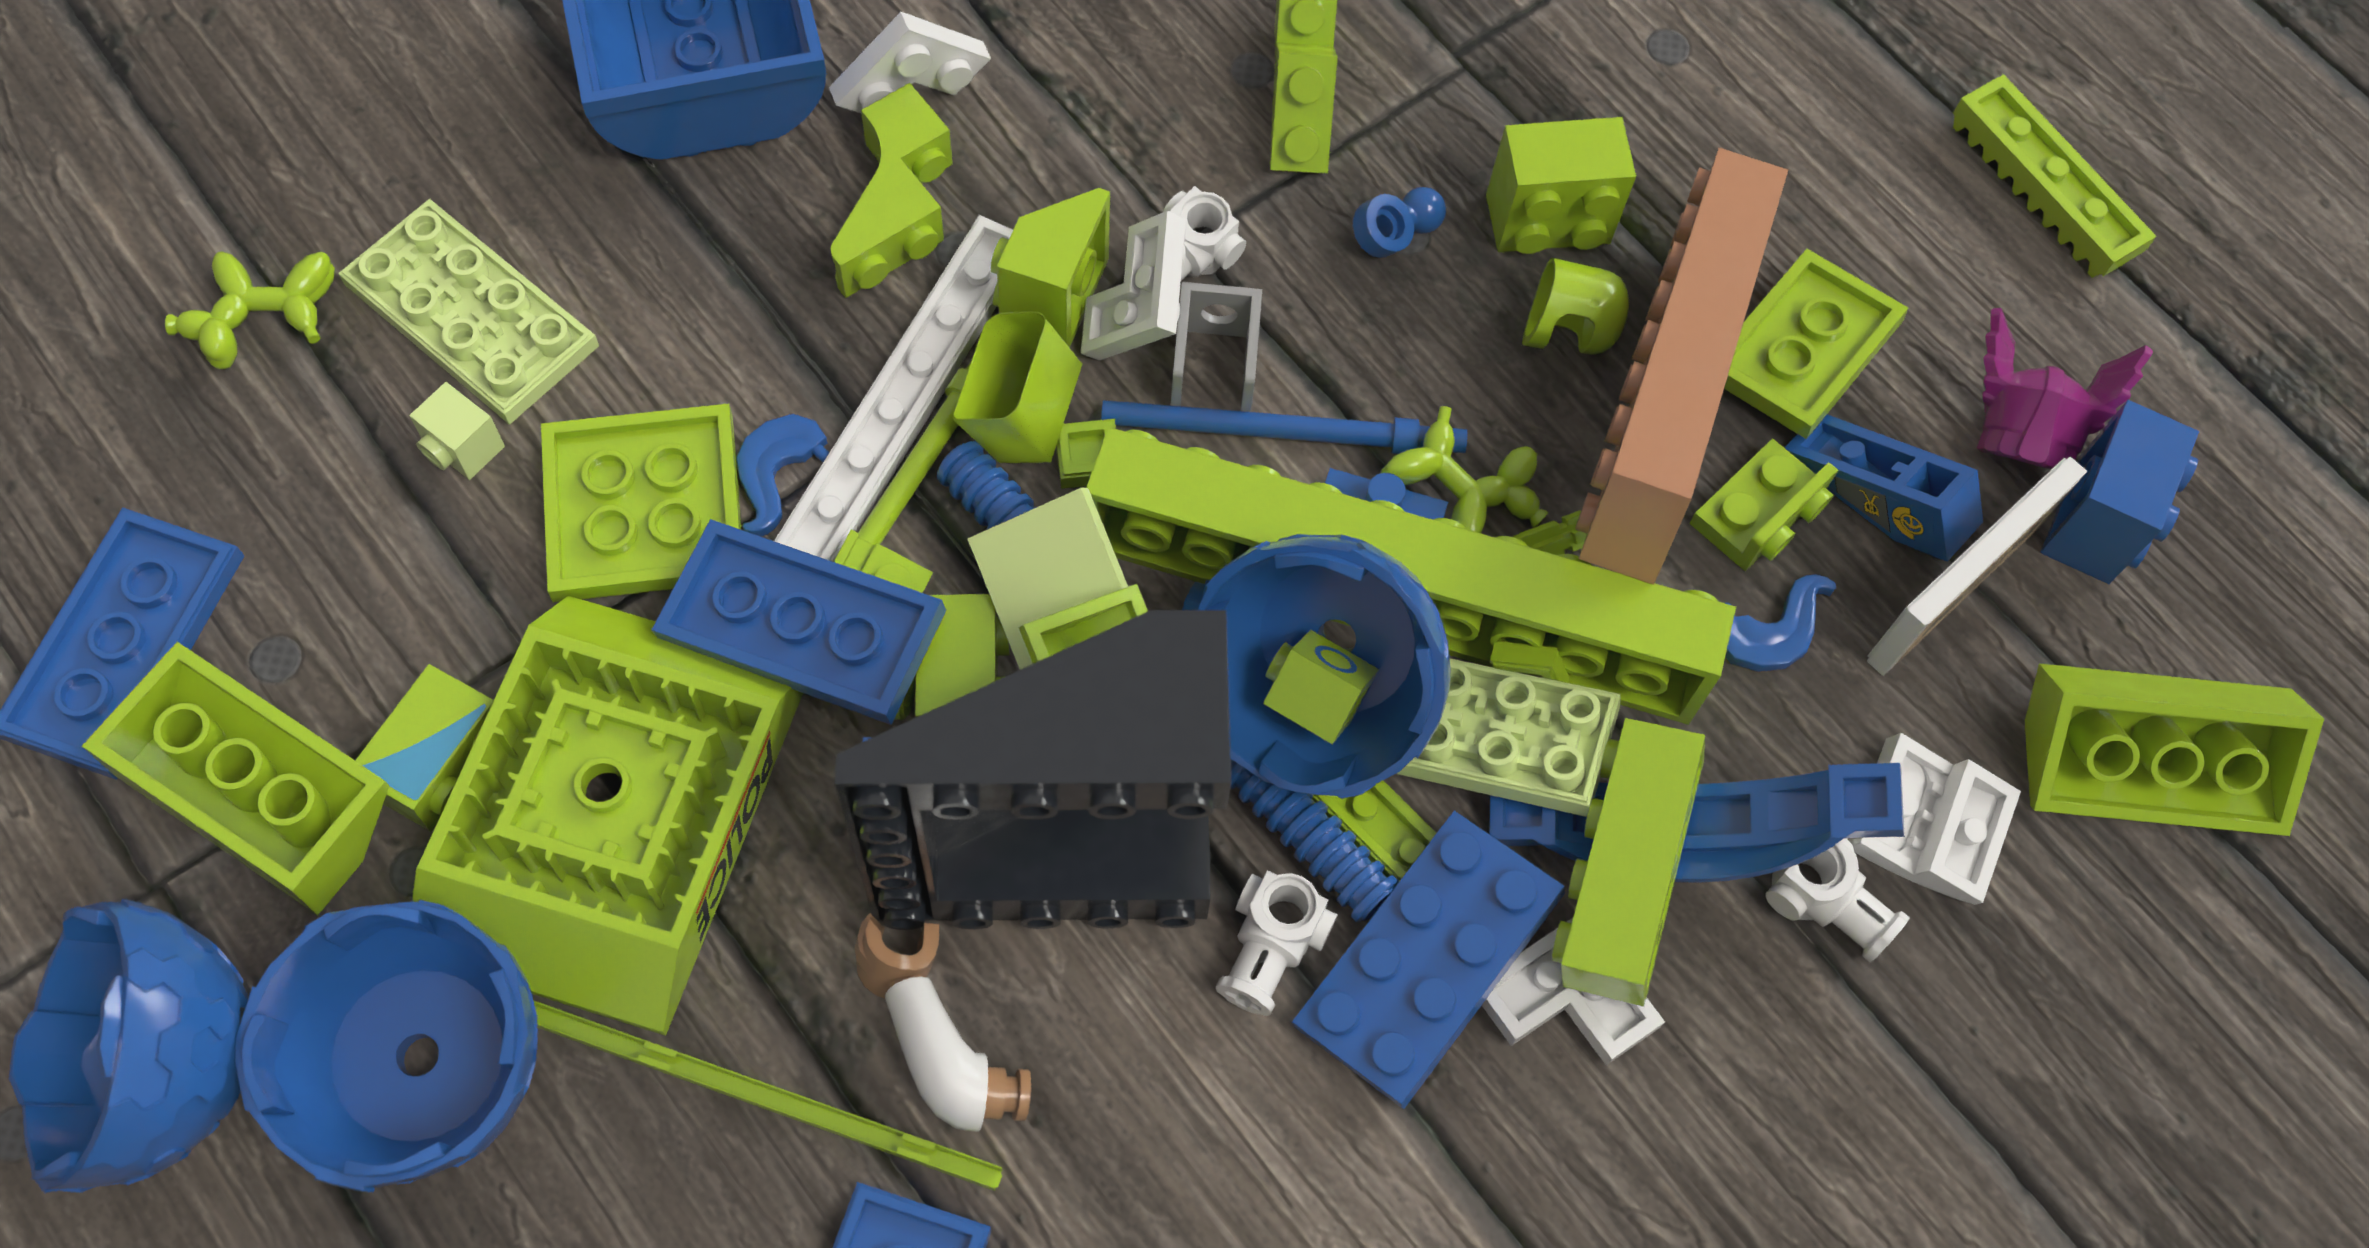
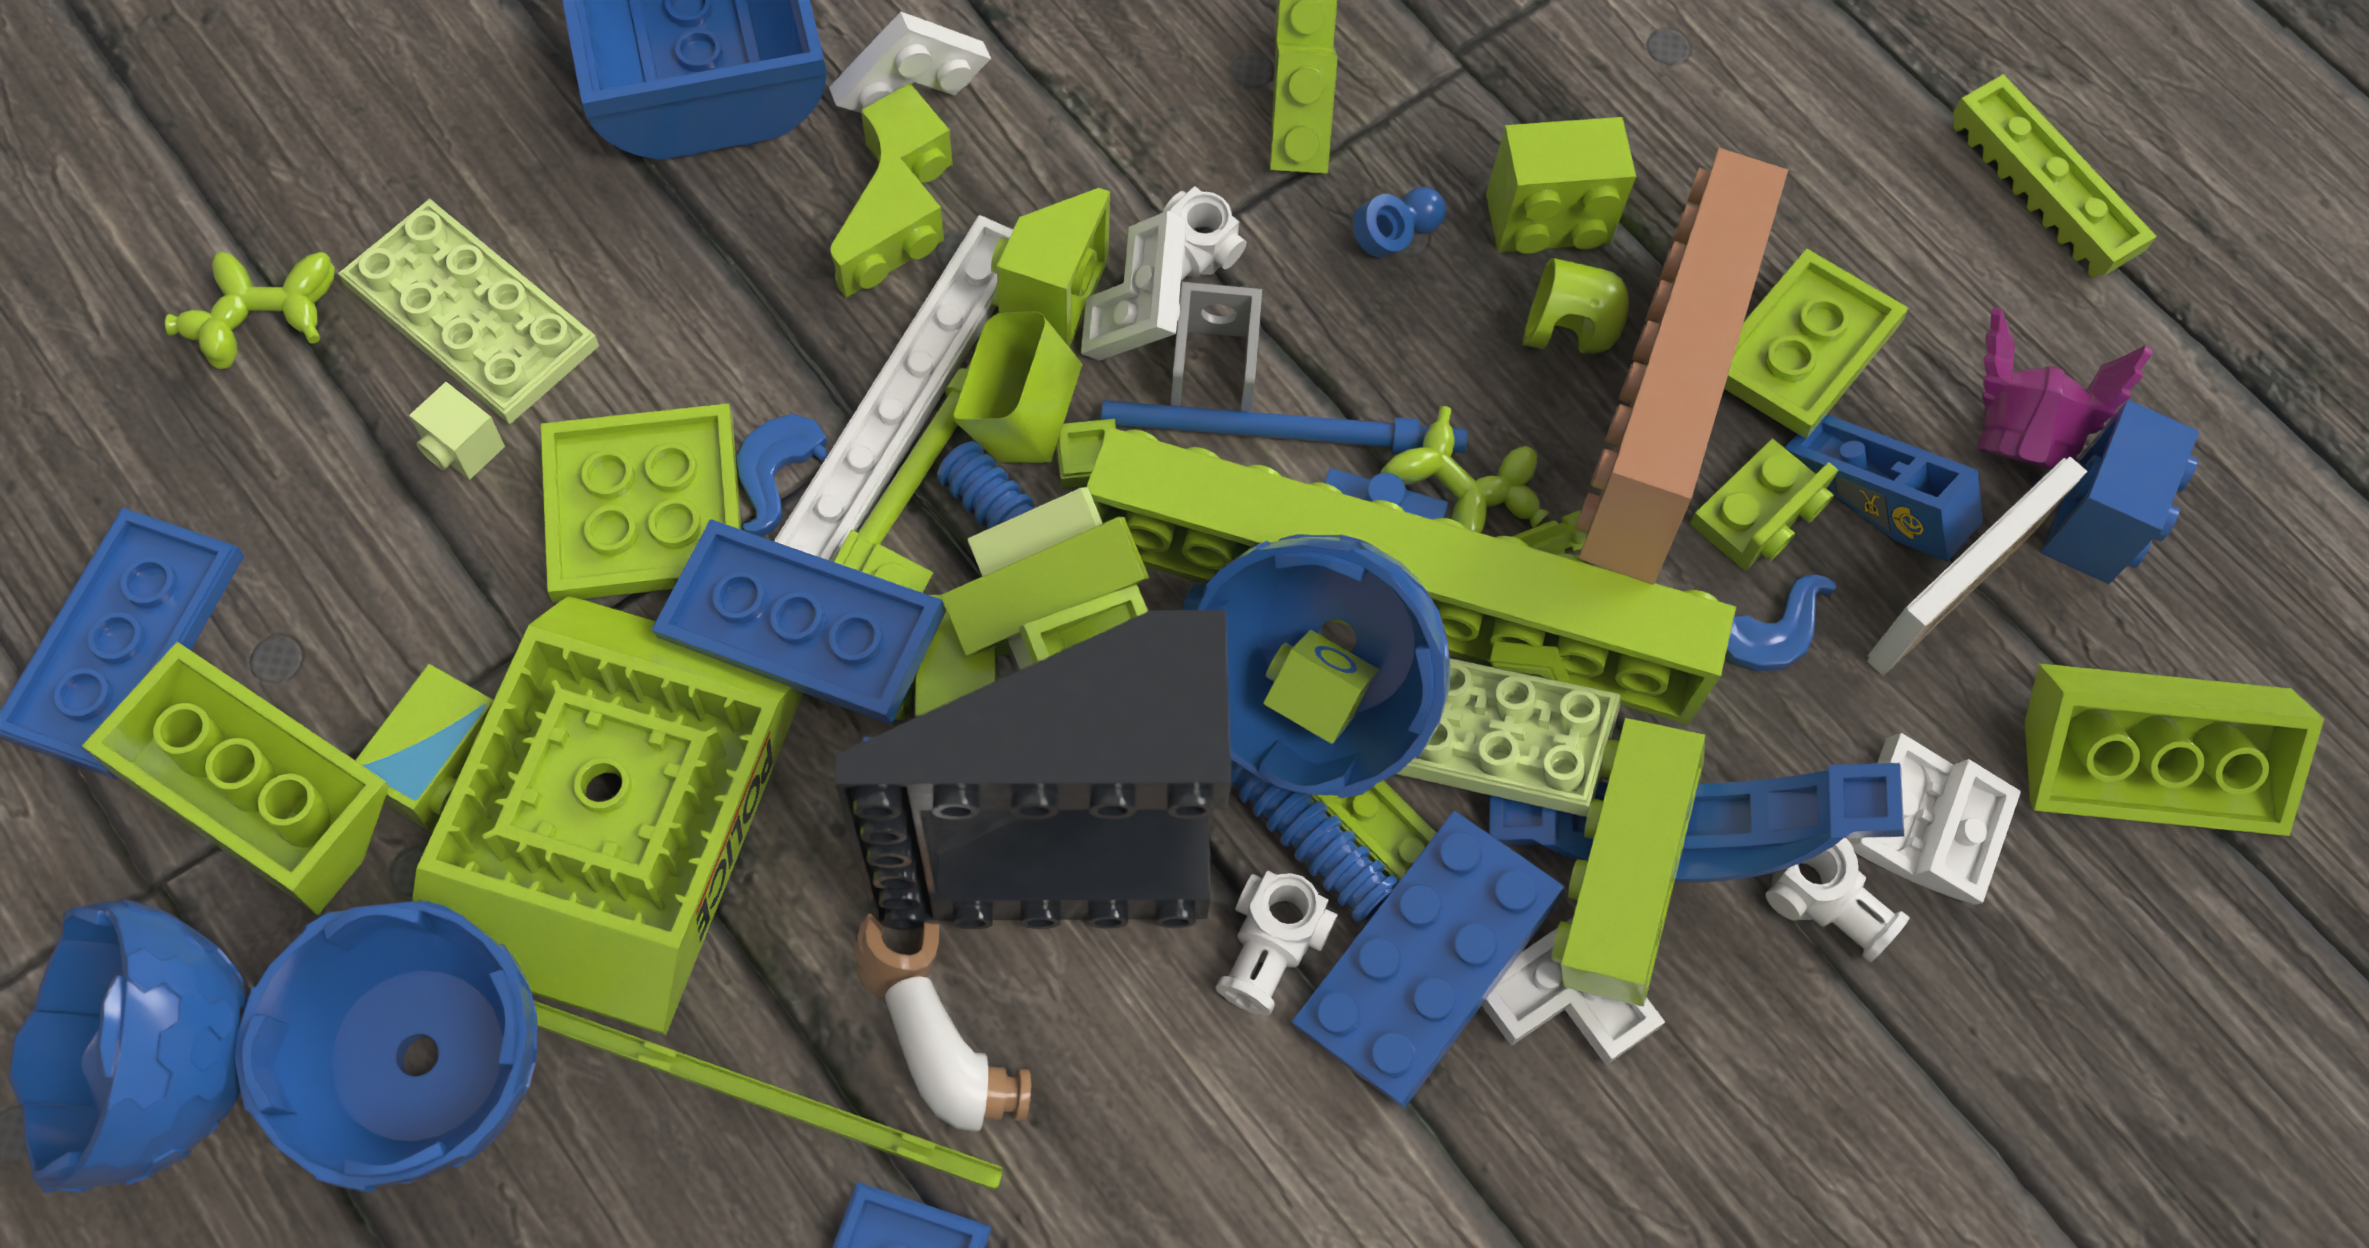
none -> lime tile [941,517,1149,656]

